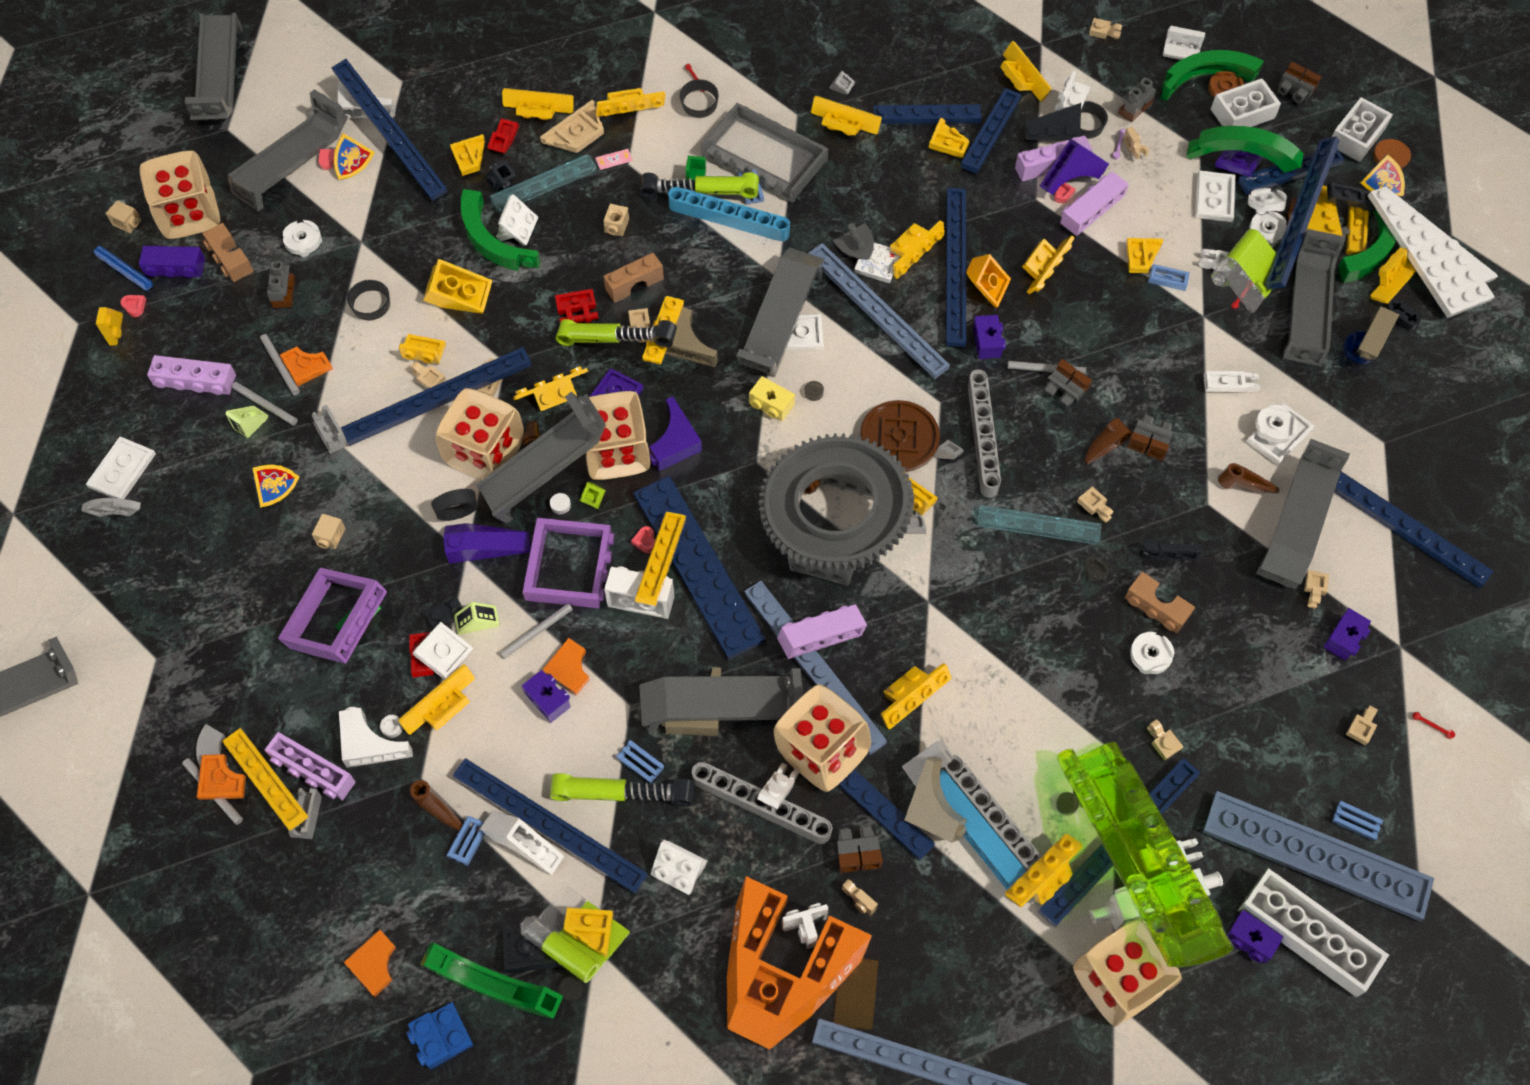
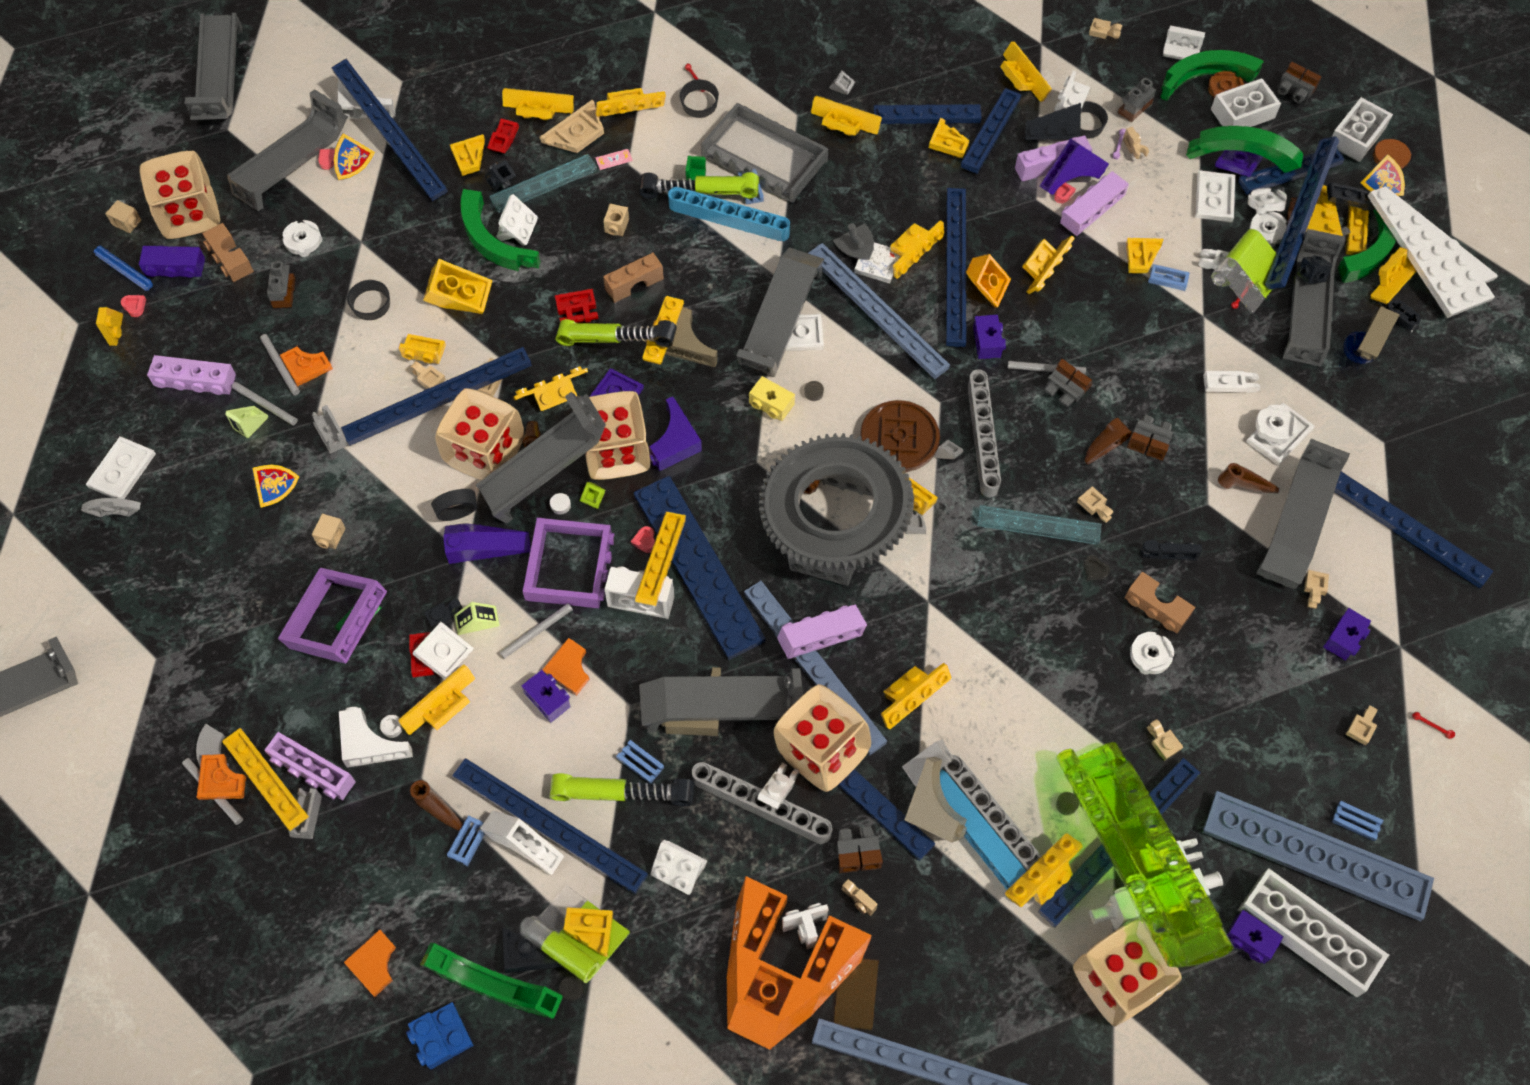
tan plate [629,308,650,343] -> none
none -> black brick [1297,255,1333,284]

